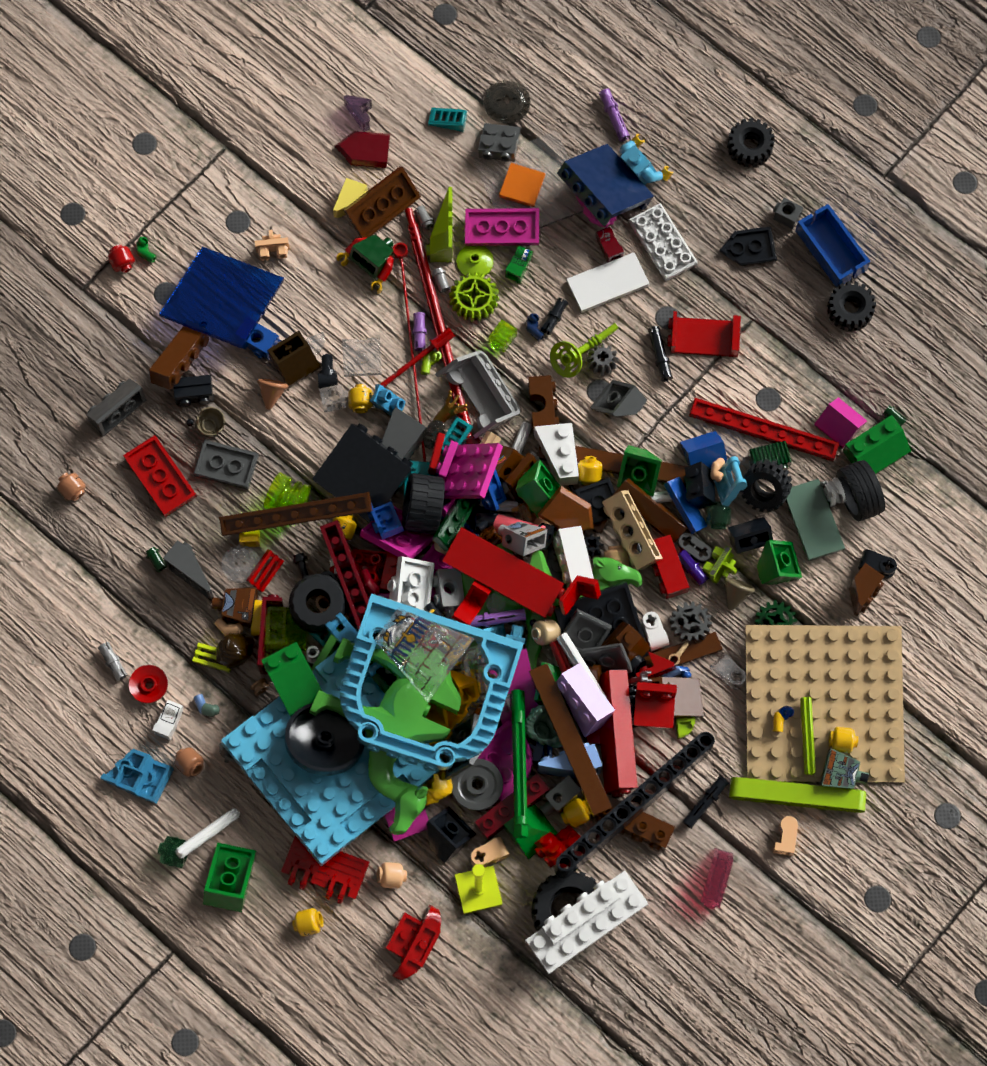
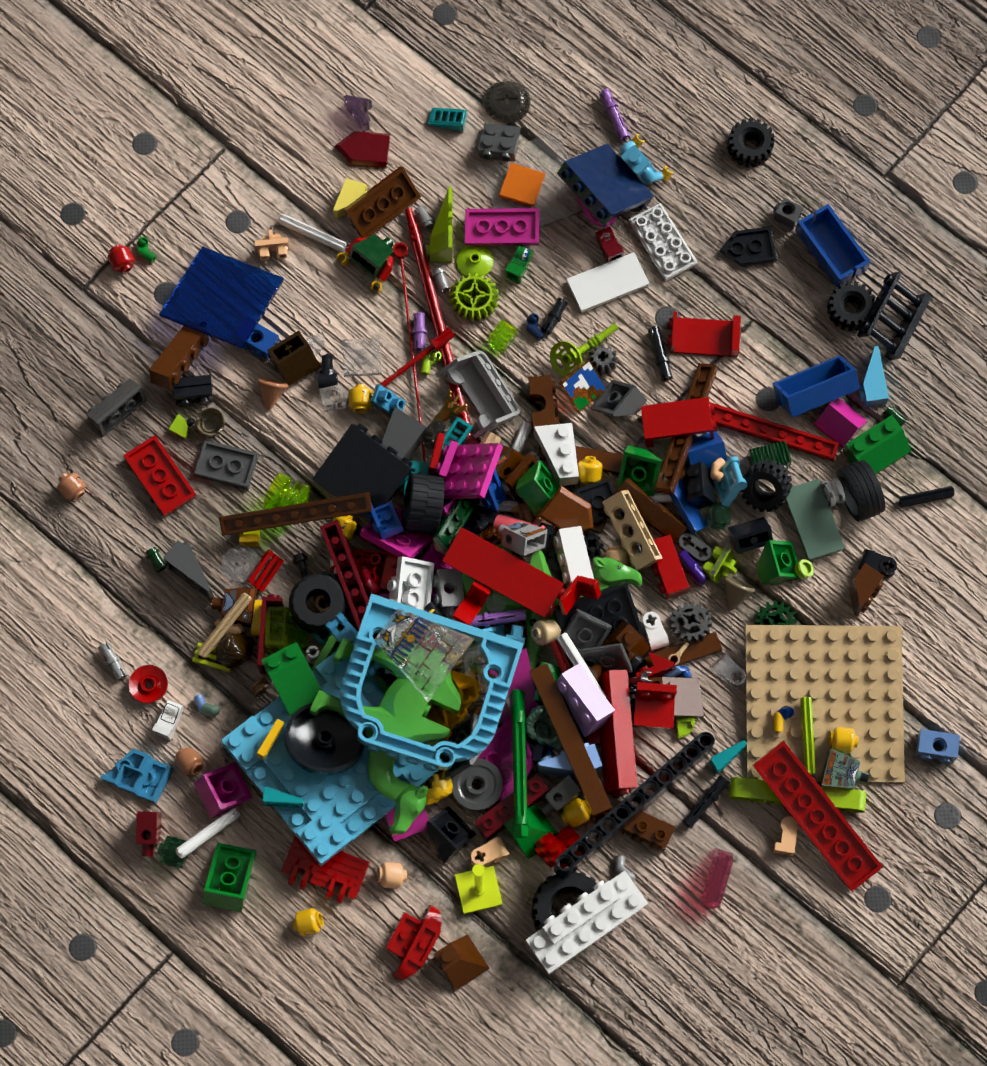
none -> dark red torso [136,811,162,856]
none -> lime tile [169,414,188,440]
none -> dark pink slope [193,763,252,818]
none -> tan axle [197,593,252,658]
none -> yellow tile [257,719,284,761]
none -> teal slope [263,787,304,808]
none -> white axle [279,214,346,252]
none -> reddish brown slope [434,934,490,990]
none -> tile [558,359,607,412]
none -> light grey arm [615,856,635,881]
none -> red panel [641,397,717,448]
none -> reddish brown tile [654,363,718,495]
none -> teal slope [709,740,747,775]
none -> red plate [752,741,883,891]
none -> blue piece [772,355,860,417]
none -> lime tile [794,559,814,579]
none -> black fence [857,272,932,361]
none -> medium azure slope [859,346,889,408]
none -> black axle [899,486,955,507]
none -> medium blue brick [915,729,960,764]

